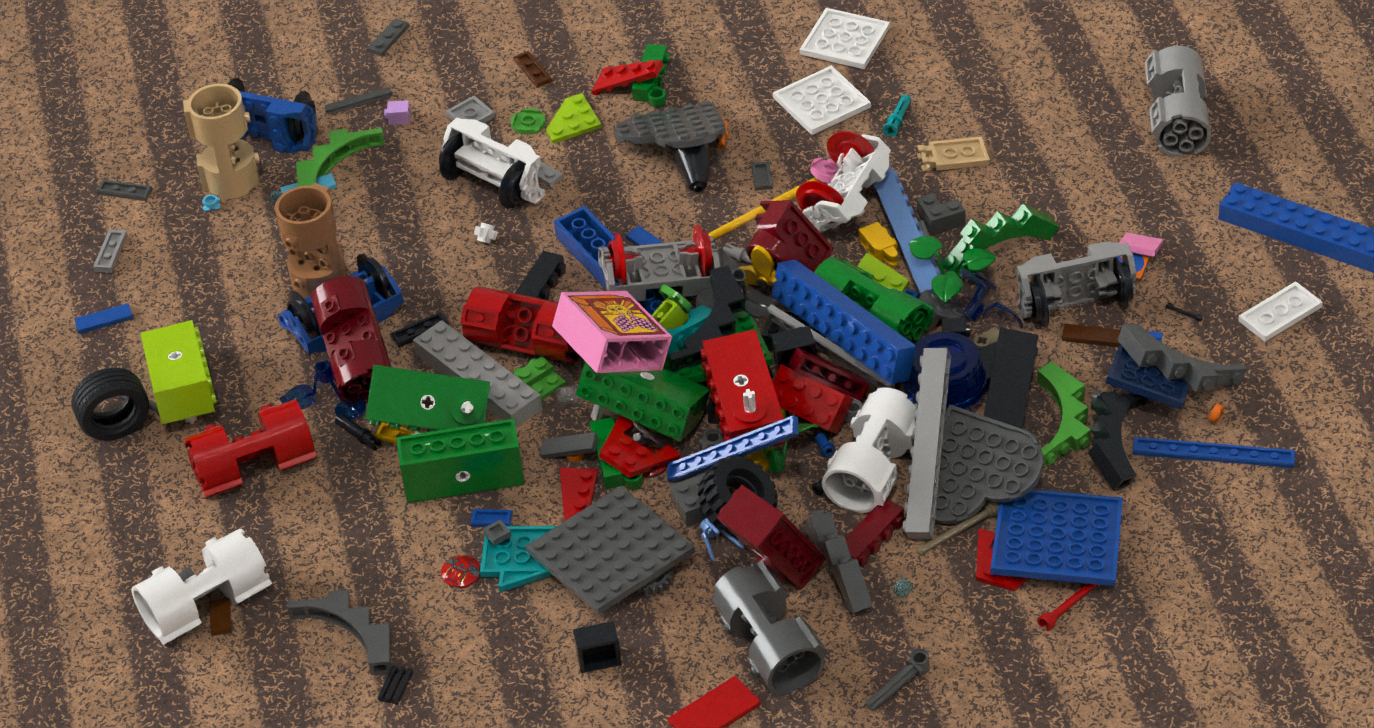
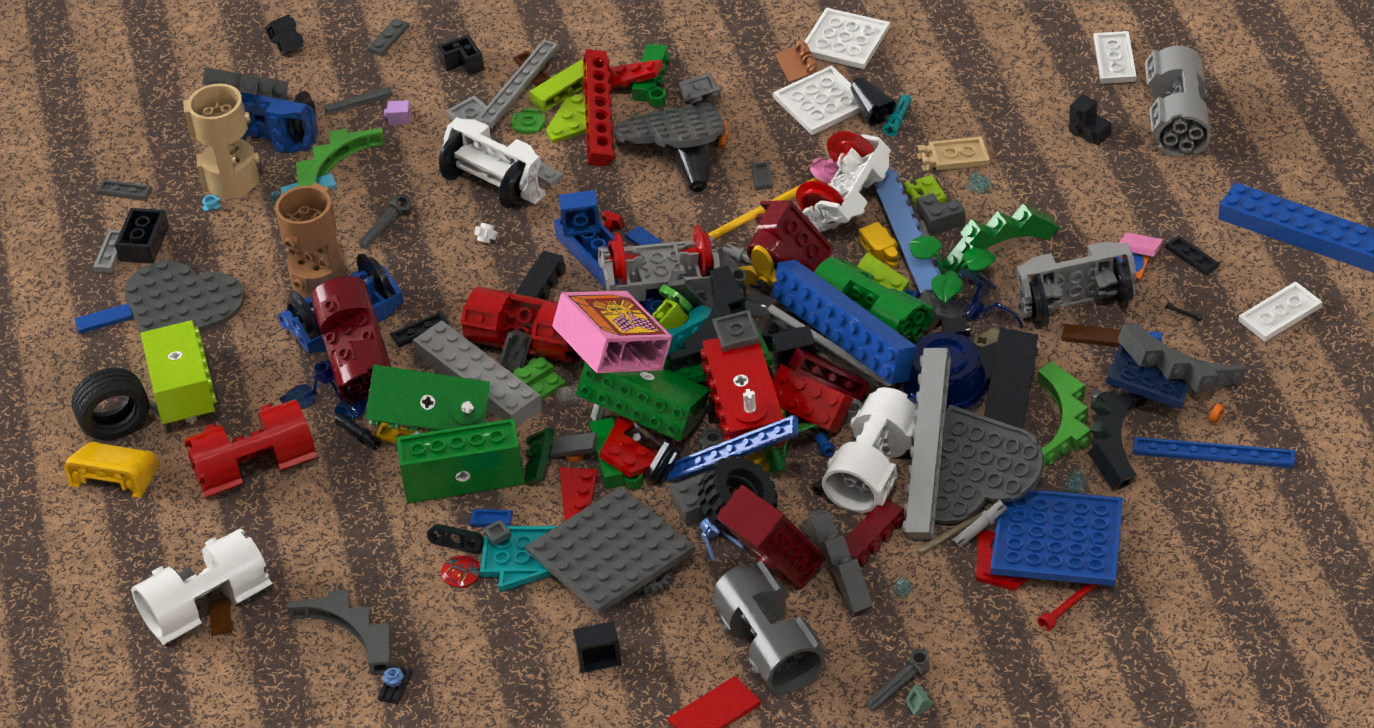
none -> yellow windscreen [64,442,159,498]
none -> black brick [115,208,169,263]
none -> dark grey plate [125,260,245,333]
none -> dark grey arch [202,67,289,99]
none -> black brick [265,14,304,55]
none -> dark grey axle [358,194,411,249]
none -> medium blue plate [383,668,403,687]
none -> black beam [427,524,484,553]
none -> black brick [437,35,484,75]
none -> light grey tile [476,40,559,129]
none -> dark grey hinge [499,330,533,373]
none -> dark green wing [525,427,555,486]
none -> lime brick [529,59,584,113]
none -> blue brick [559,190,601,237]
none -> red brick [583,49,615,166]
none -> red tile [602,210,625,233]
none -> black tile [644,441,681,486]
none -> dark grey hinge [667,270,706,307]
none -> flat silver bracket [677,72,723,104]
none -> dark grey tile [712,310,761,352]
none -> nougat hinge [775,40,820,82]
none -> black cone [850,78,897,126]
none -> lime plate [904,175,947,205]
none -> sand green tile [905,685,934,716]
none -> light grey pin [953,499,1008,549]
none -> clear light blue tile [966,171,992,195]
none -> clear light blue tile [1063,470,1089,494]
none -> black brick [1069,94,1112,146]
none -> white plate [1093,31,1136,84]
none -> black tile [1165,235,1220,276]

